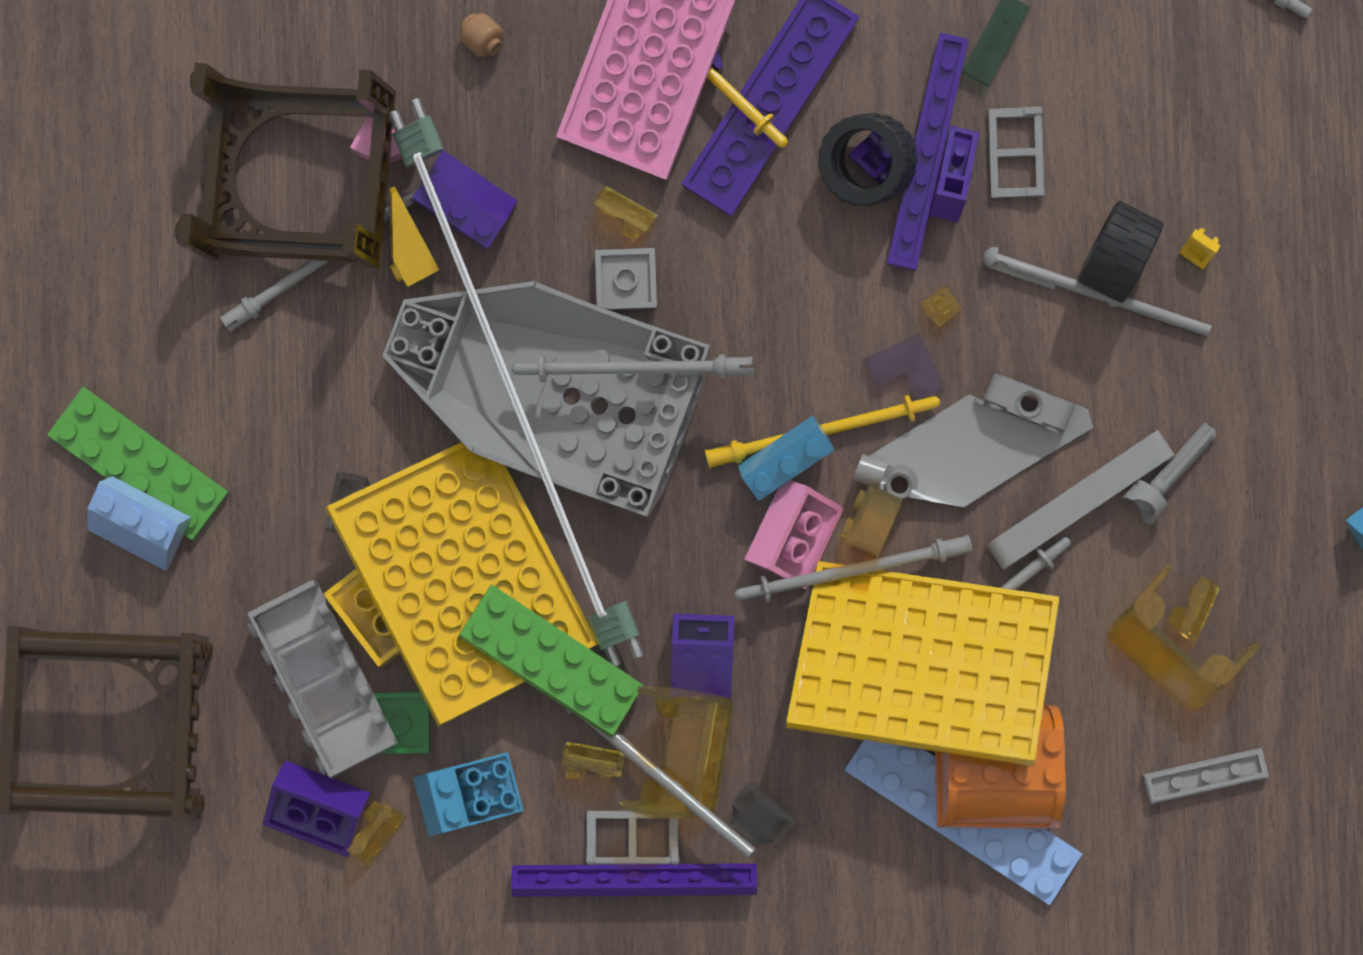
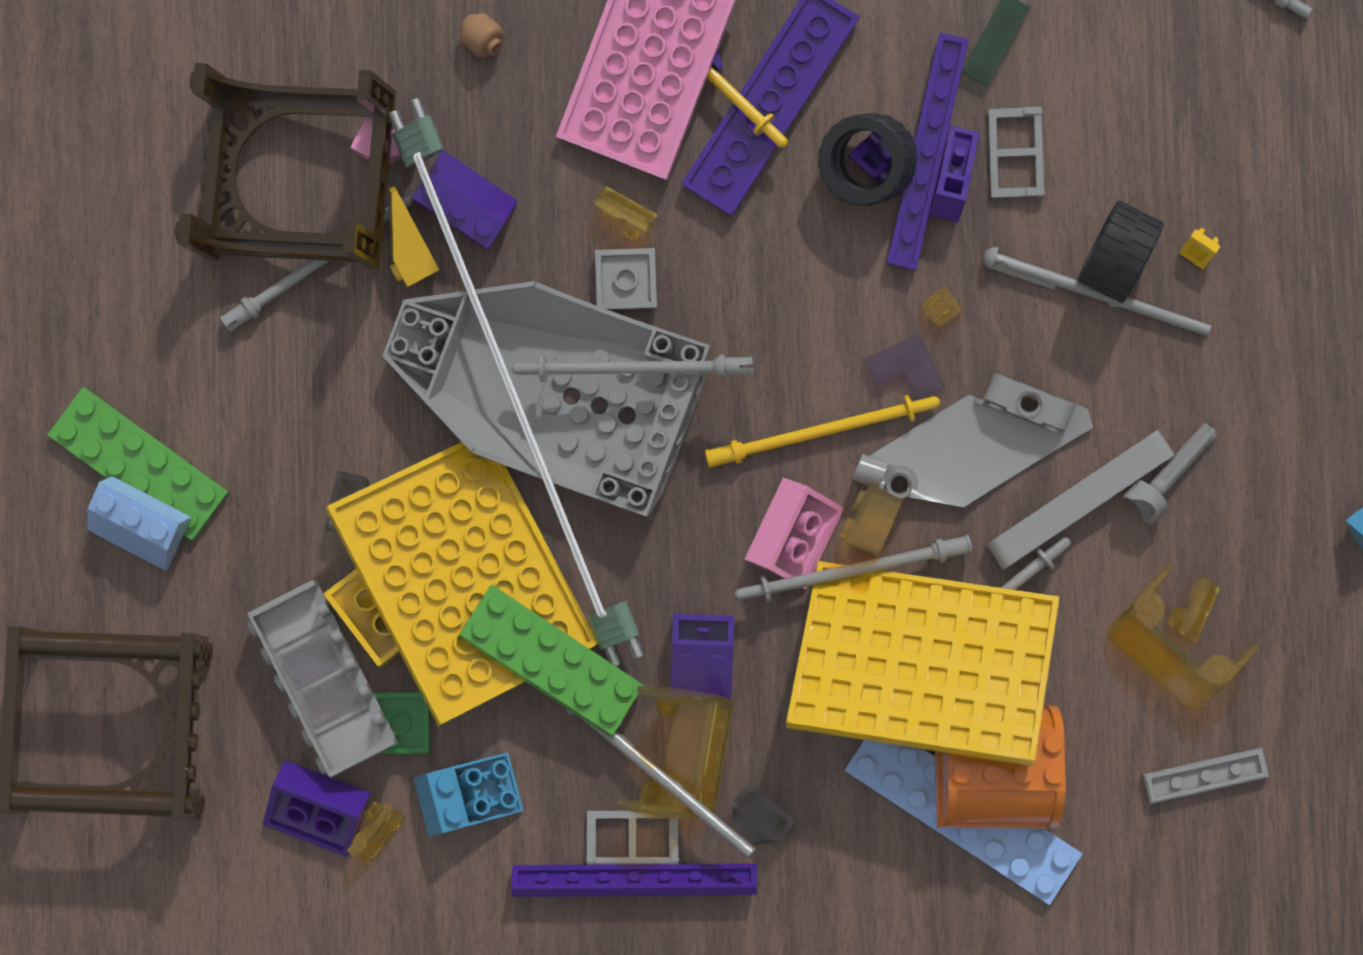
clear yellow hinge [561,741,625,780] -> none
dark azure brick [738,416,834,501] -> none

